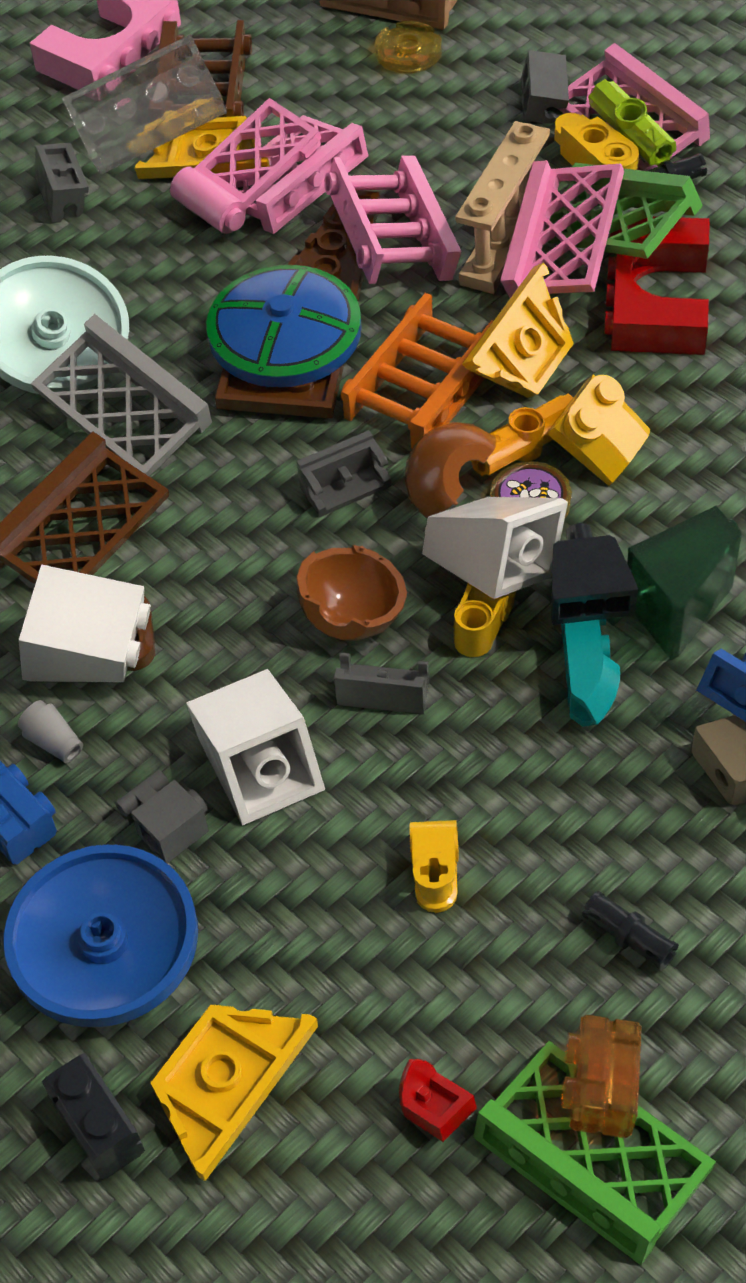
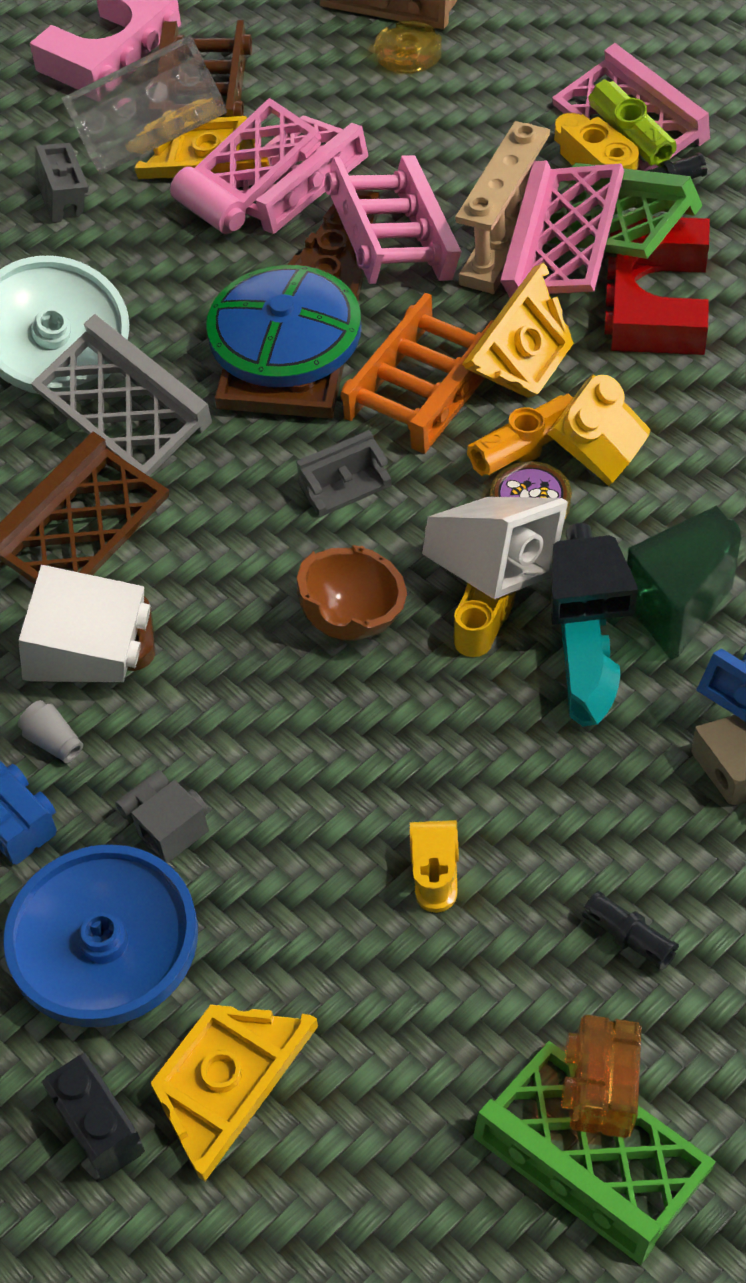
white slope [186,669,325,825] -> none
dark grey hinge [334,652,430,714] -> none
red plate [399,1059,477,1142] -> none
dark orange cylinder [405,422,496,518] -> none
dark grey hinge [521,50,569,124] -> none

